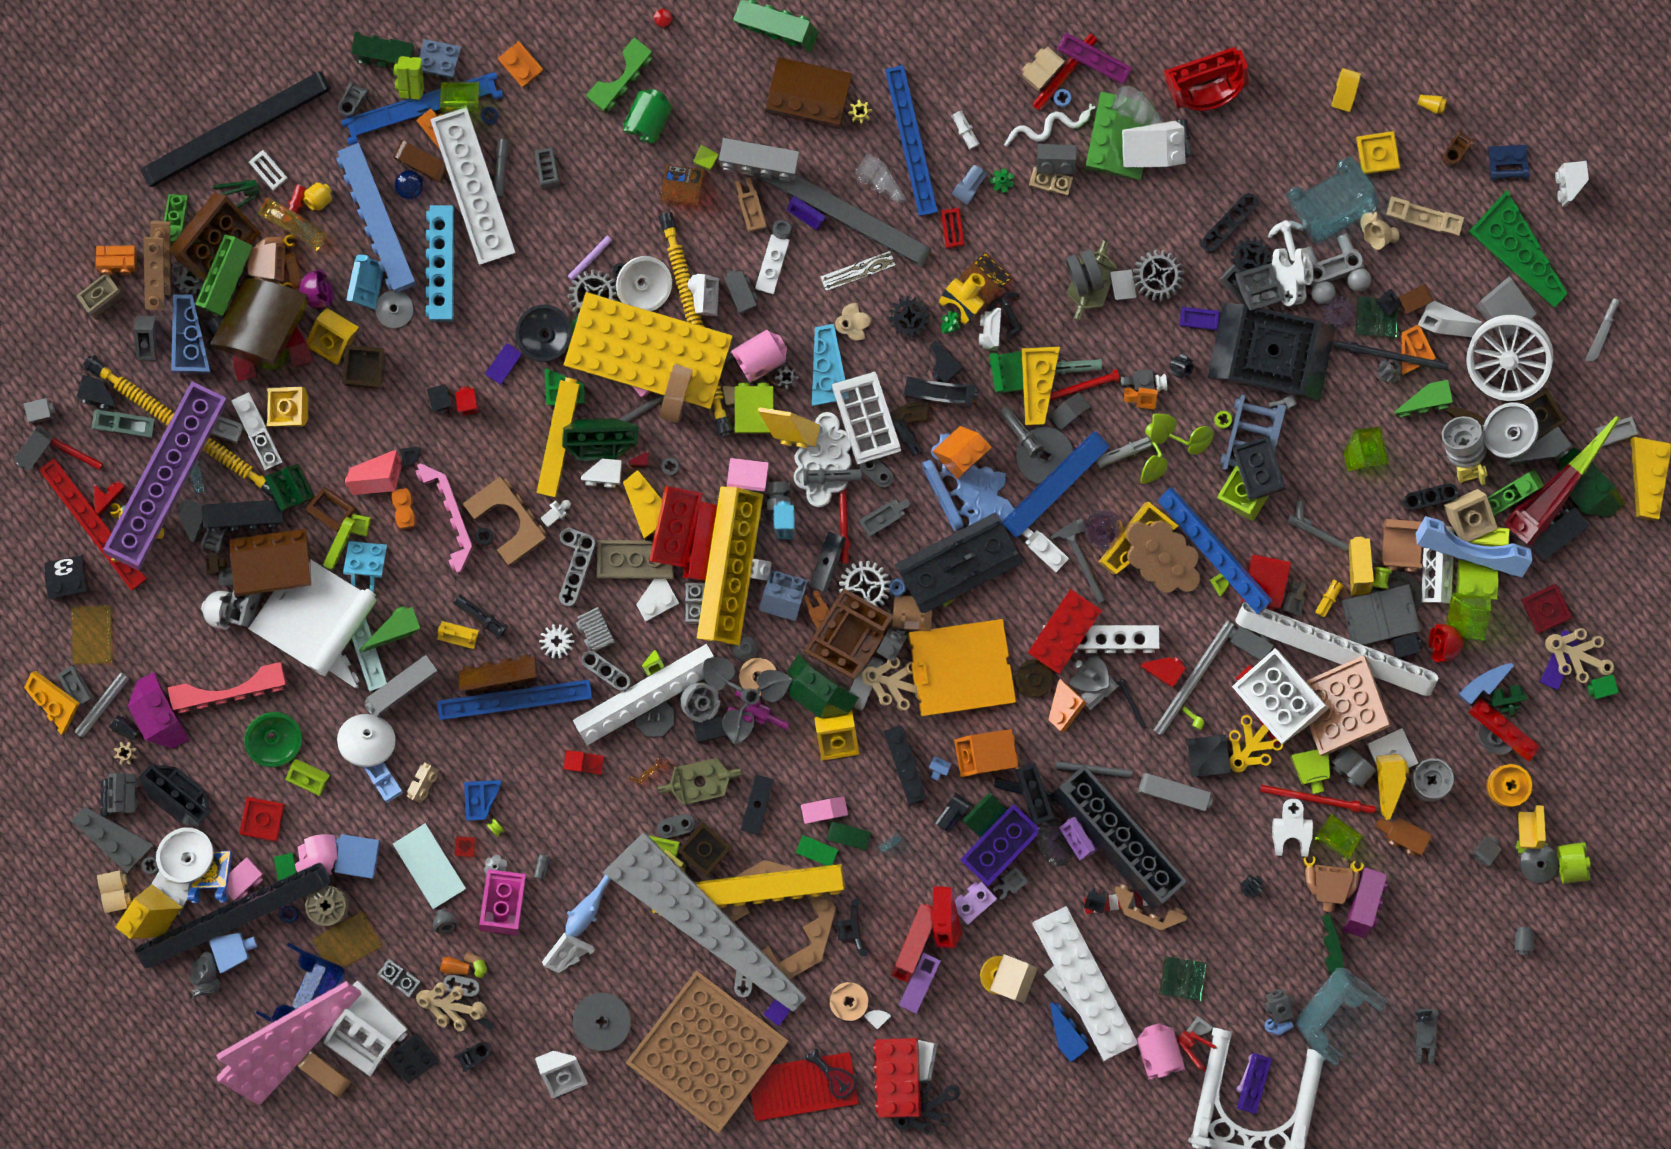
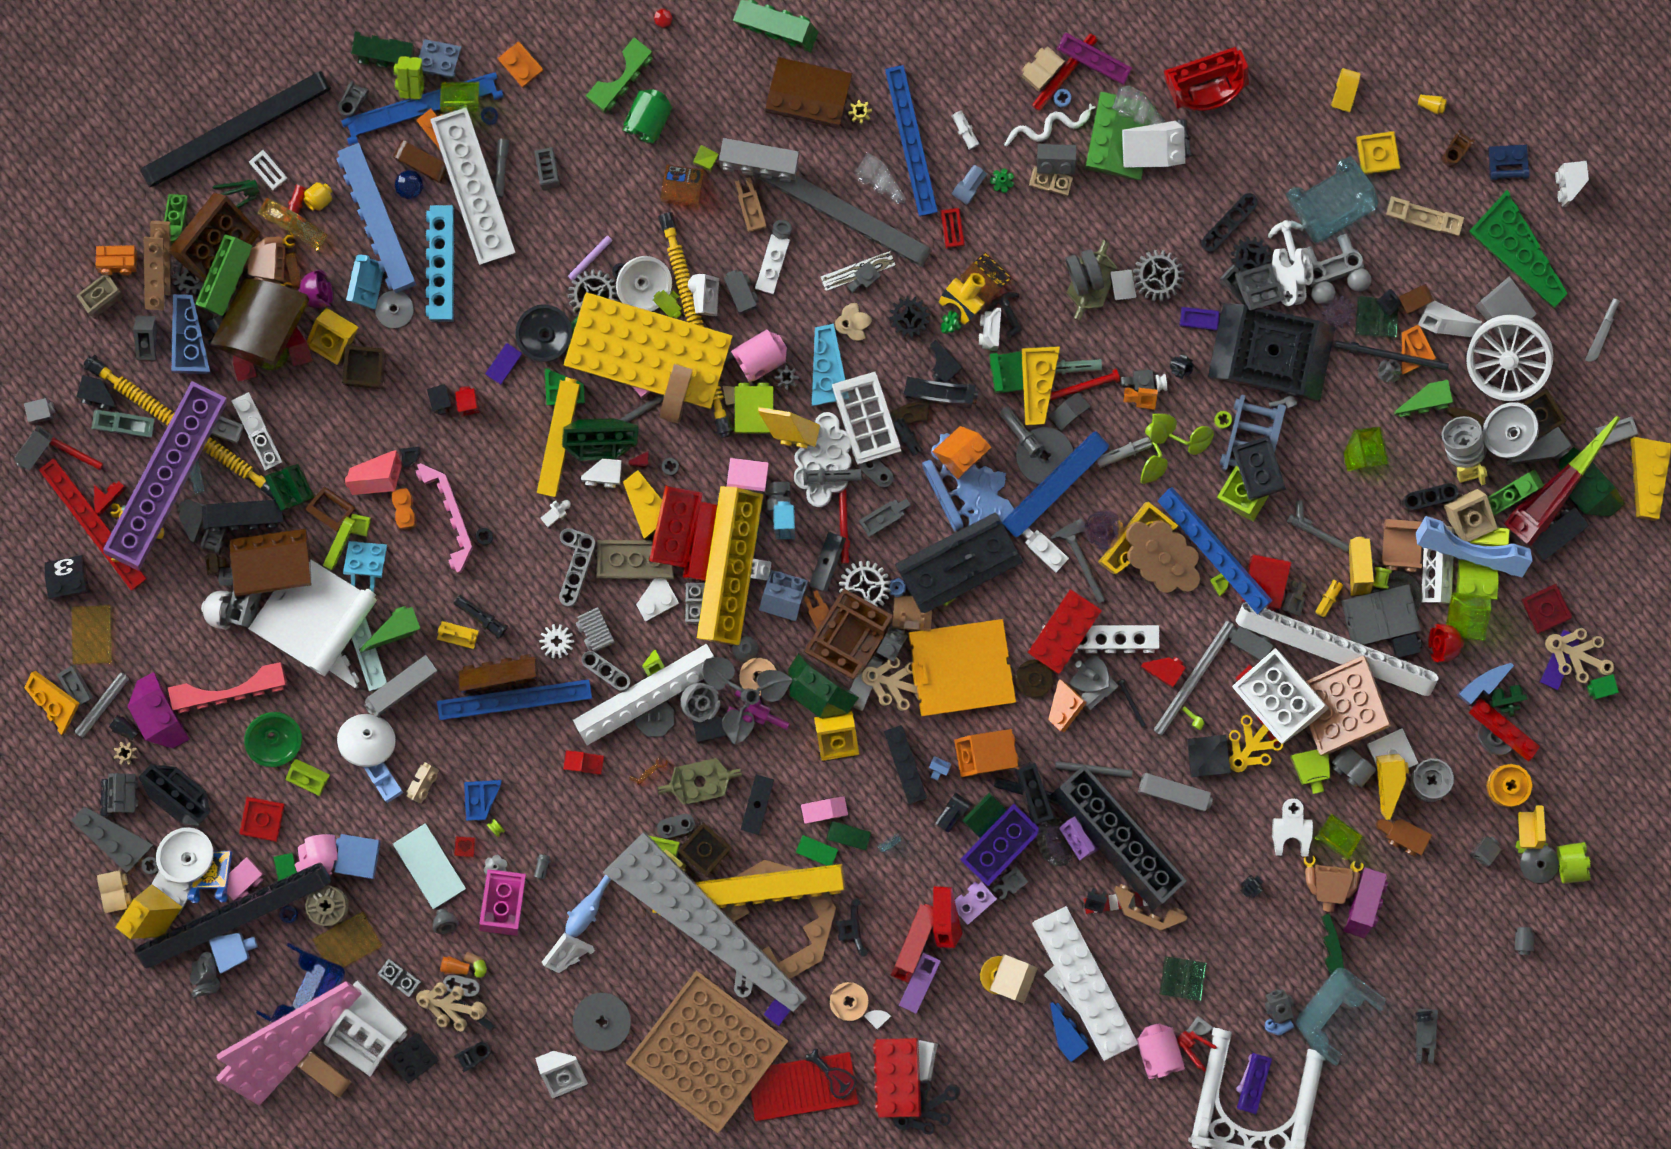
yellow slope [266,387,308,427] -> none
medium nougat arch [463,477,547,567] -> none
dark purple tile [786,196,825,231] -> none
red bar [1260,784,1375,814] -> none
tan hair [1360,212,1399,250] -> none
none -> lime piece [653,290,682,319]
none -> dark grey plate [848,261,881,293]

